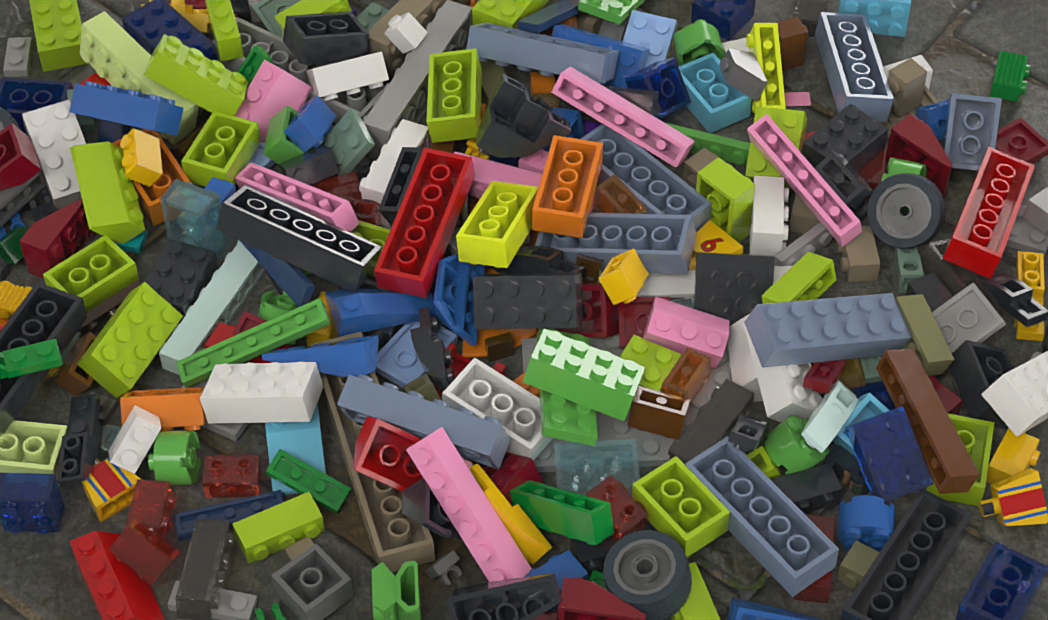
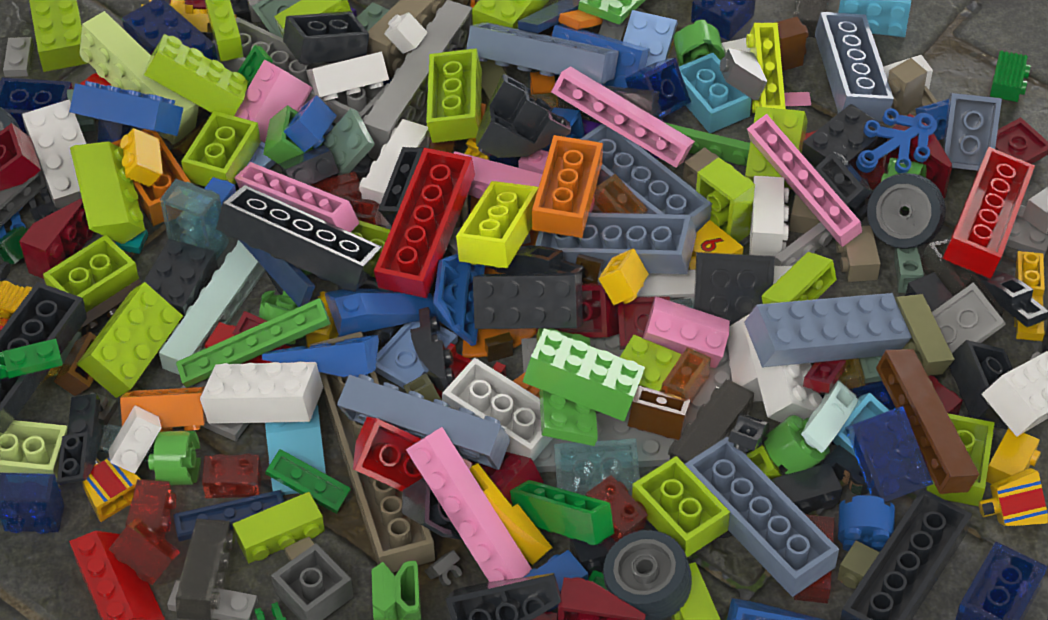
none -> orange tile [559,10,603,30]
none -> blue plant [856,108,937,174]

